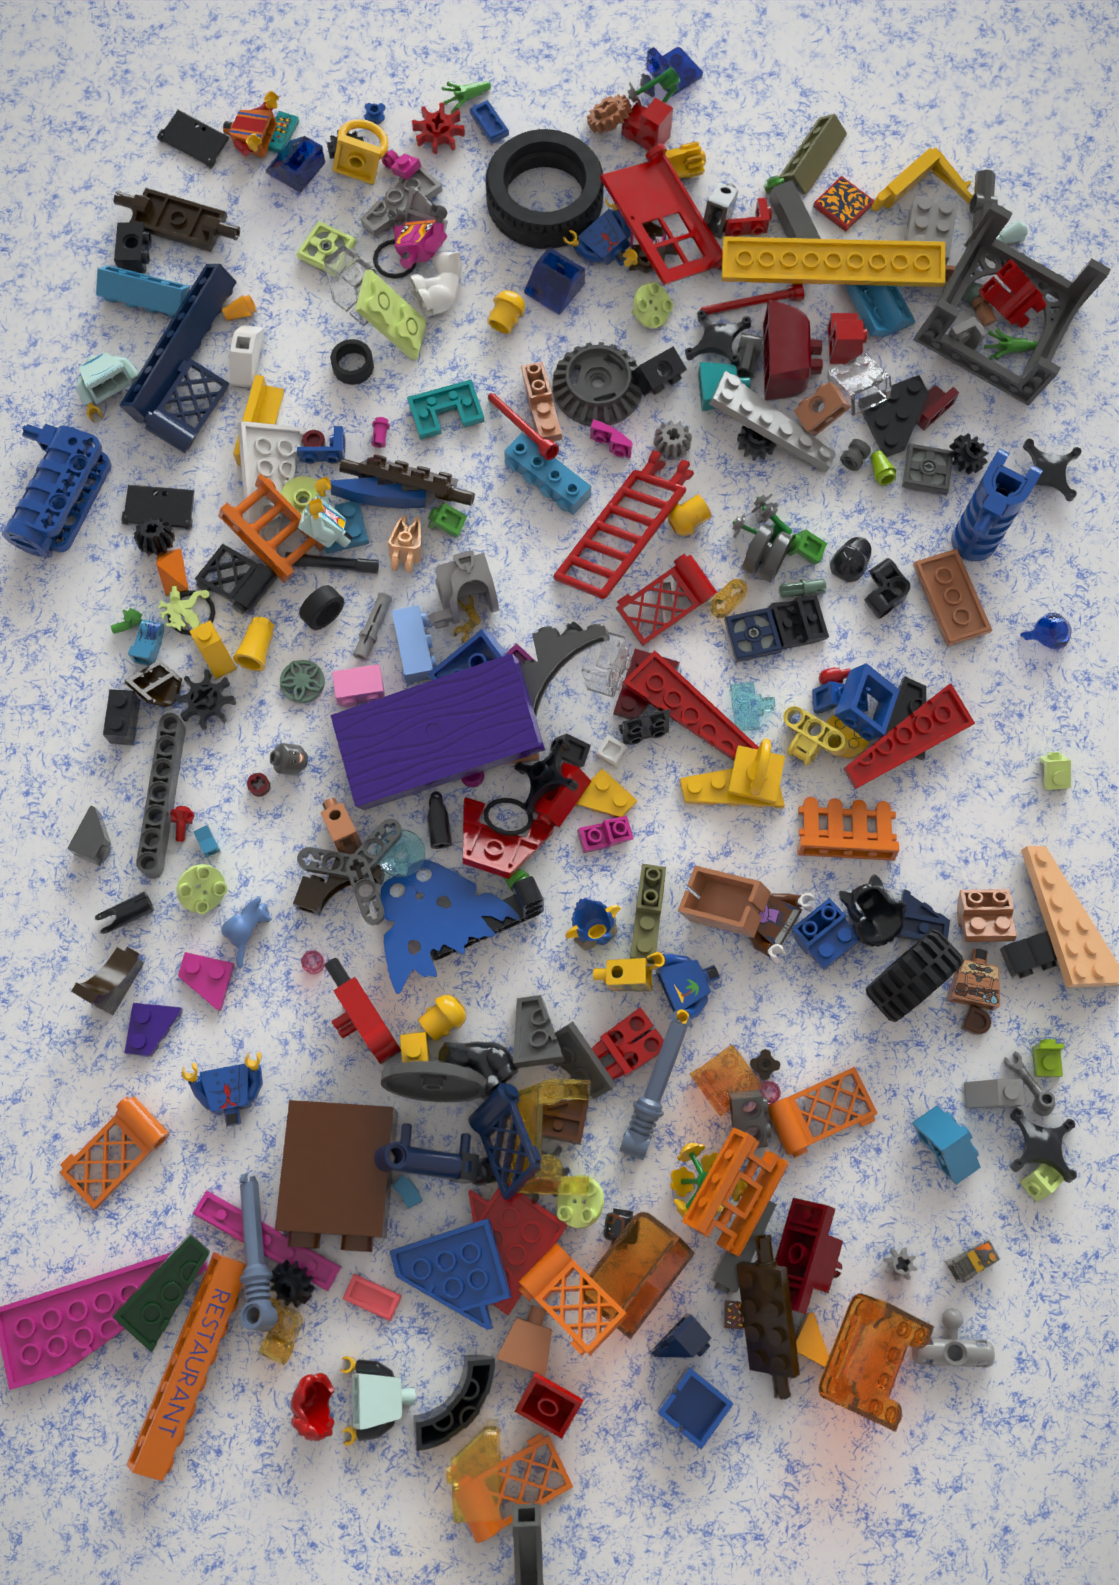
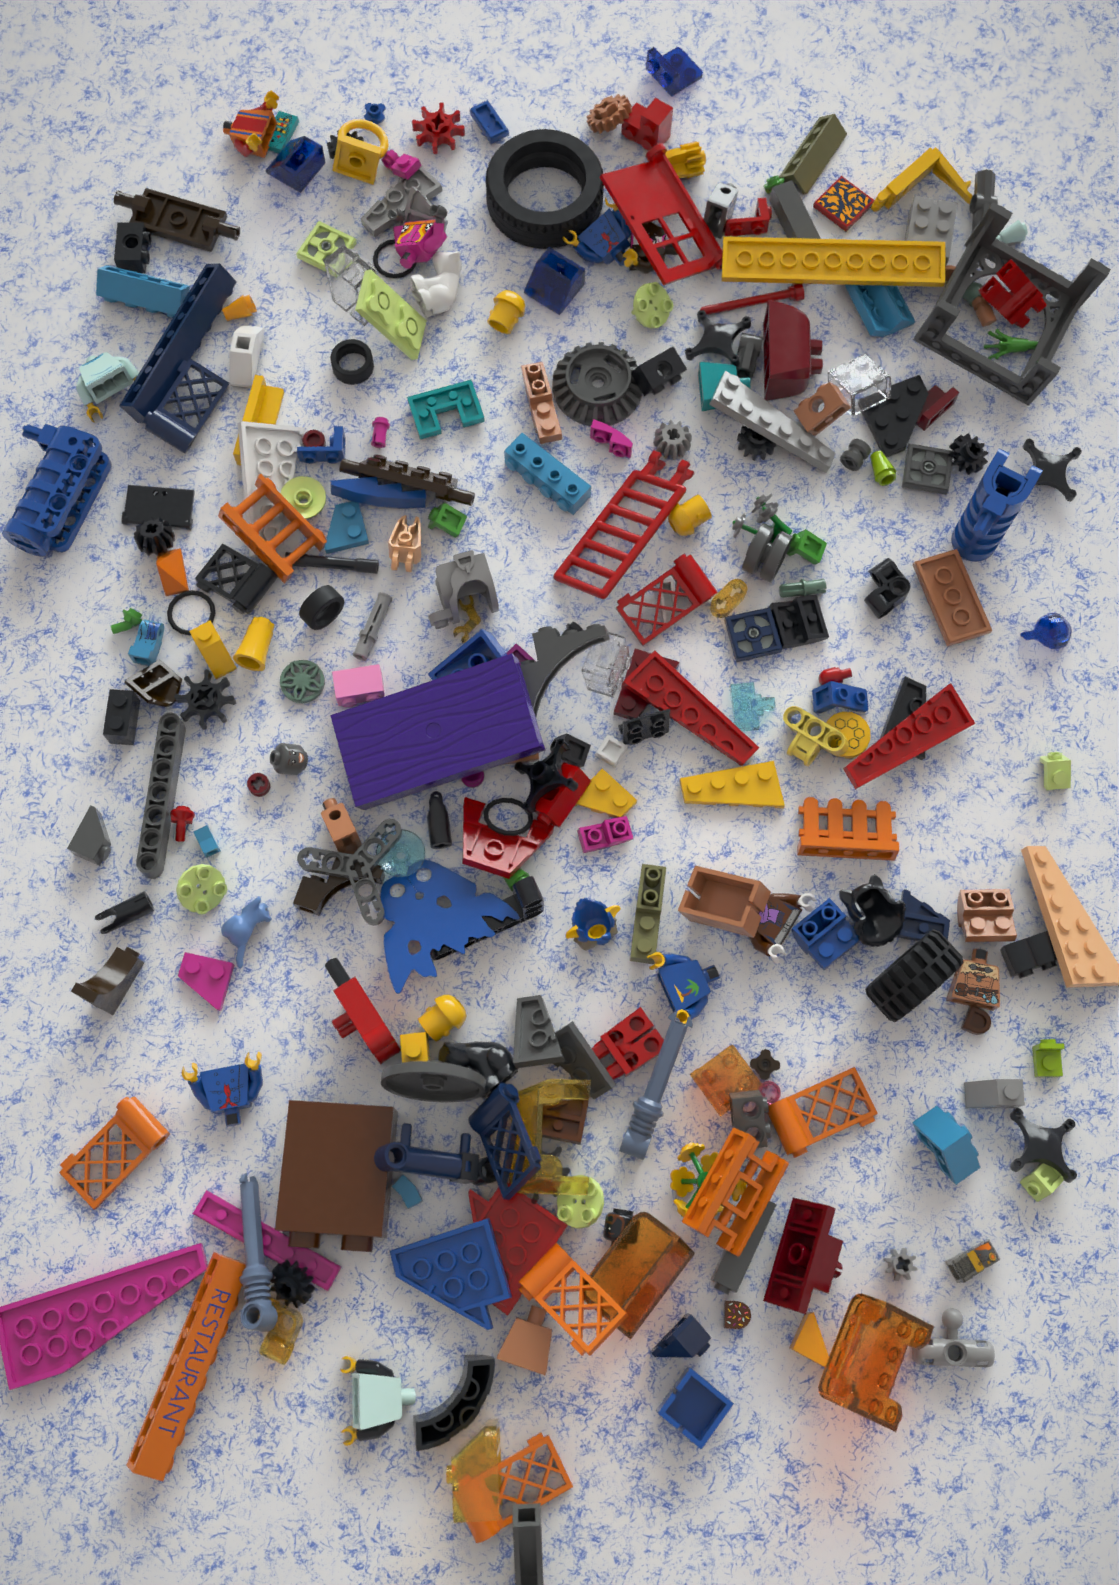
dark green wing [112,1233,210,1353] -> none
dark purple wing [124,1003,183,1057] -> none
black door [157,109,230,168] -> none
yellowish green piece [158,586,210,631] -> none
red hair [291,1373,335,1442] -> none
light aqua torso [298,477,353,548] -> none
clear pink bush [301,950,325,975] -> none
coral tile [343,1274,402,1321] -> none
light blue brick [392,605,437,684] -> none
bright green piece [441,81,491,114] -> none
red piece [488,393,559,460] -> none
red slope [514,1372,584,1439] -> none
yellow torso [593,958,652,992] -> none
green plant [627,67,680,107] -> none
yellow tile [727,738,785,804] -> none
dark brown plate [737,1234,800,1399] -> none
red brick [827,313,867,364] -> none
black piece [830,537,872,582] -> none
blue window [834,663,900,741] -> none
light grey bracket [948,316,986,352] -> none
flat silver brick [1004,1051,1055,1116] -> none

